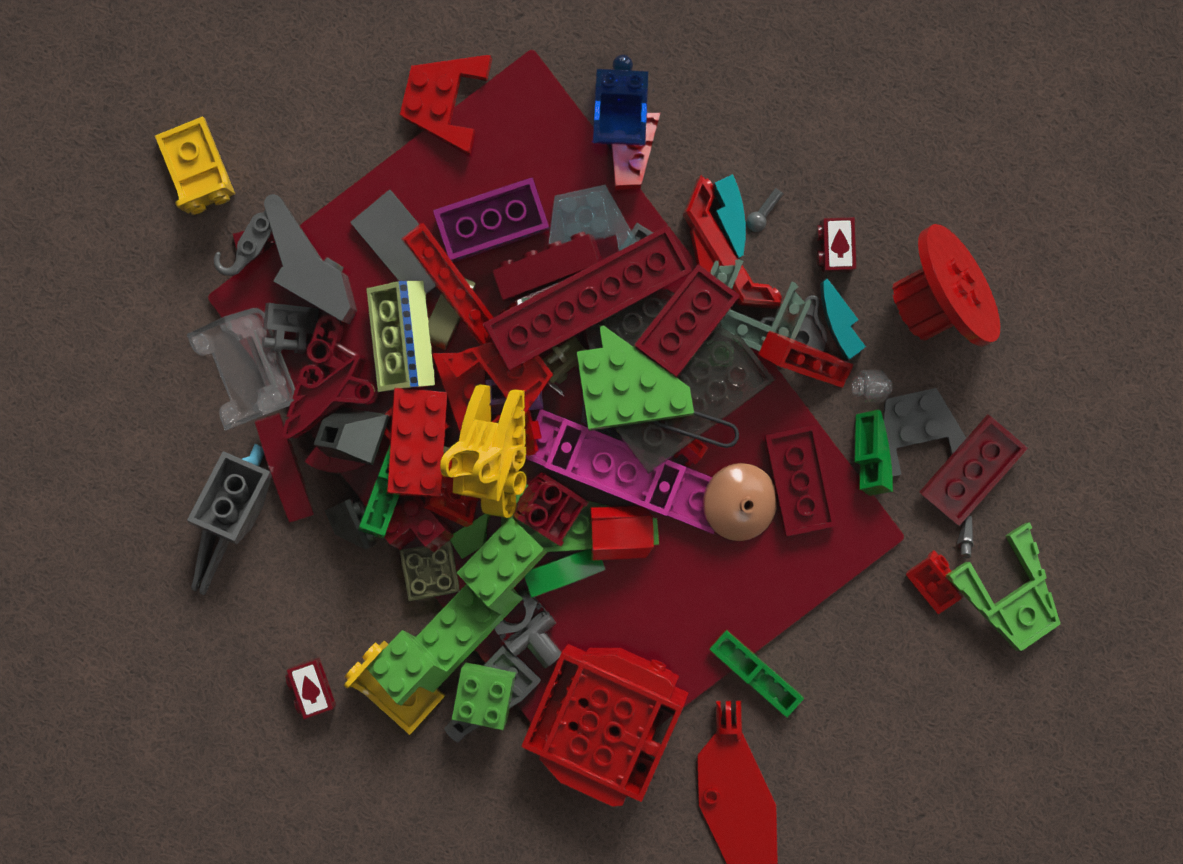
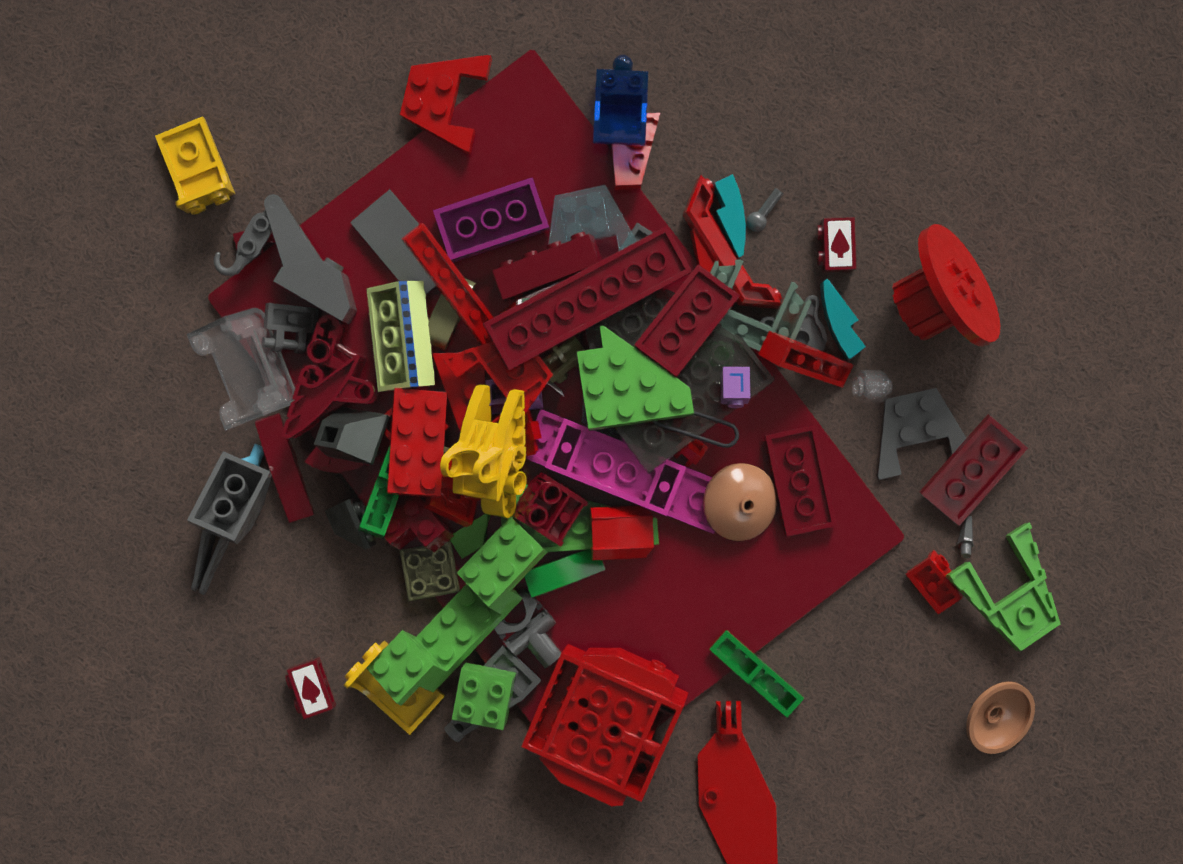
green slope [855,409,893,496] -> none
none -> medium lavender brick [720,367,750,408]
none -> nougat dish [966,682,1035,754]

